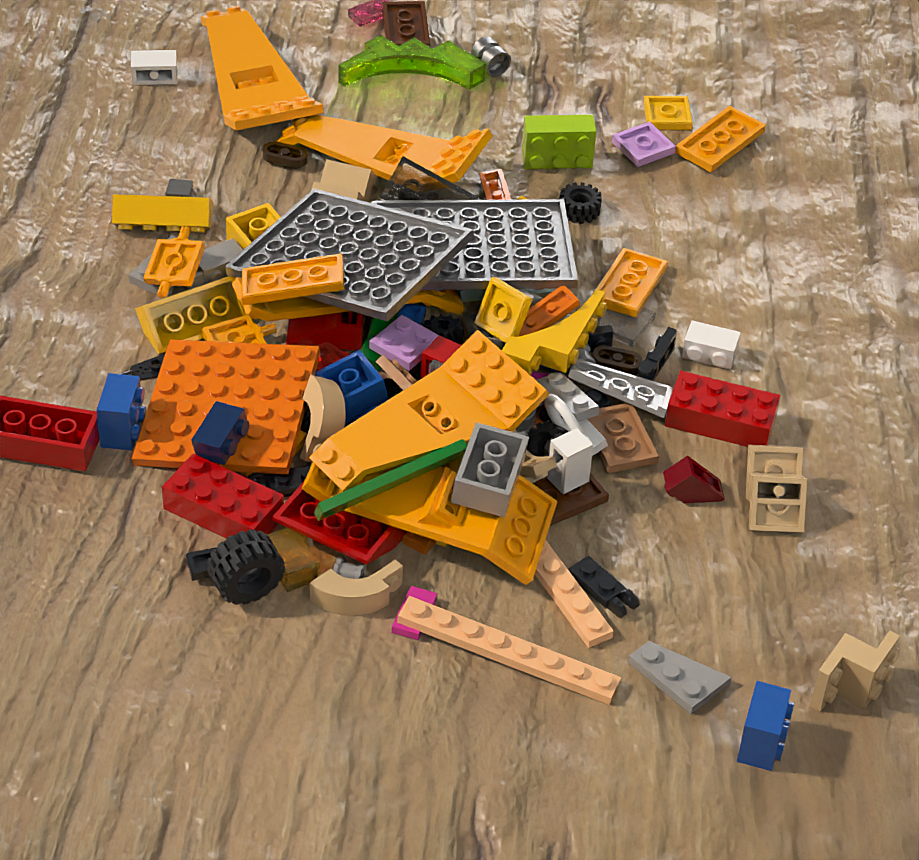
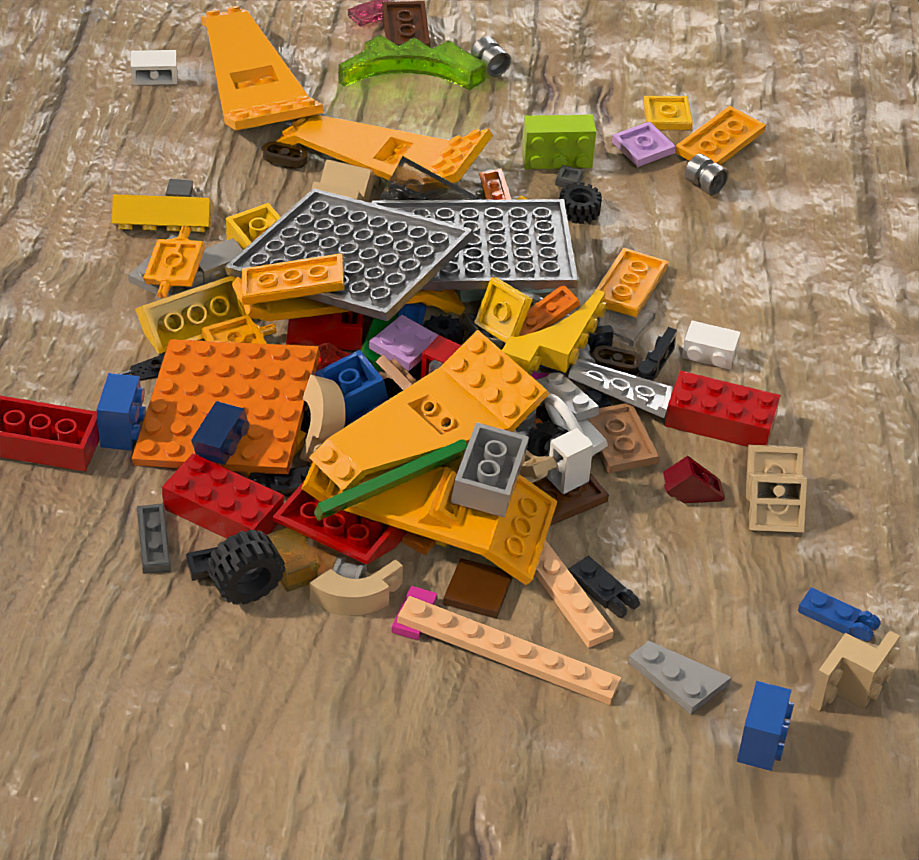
none -> dark grey tile [137,503,171,574]
none -> reddish brown tile [443,558,513,619]
none -> dark grey tile [555,165,584,188]
none -> flat silver wheel [684,153,729,195]
none -> blue hinge [798,587,881,642]

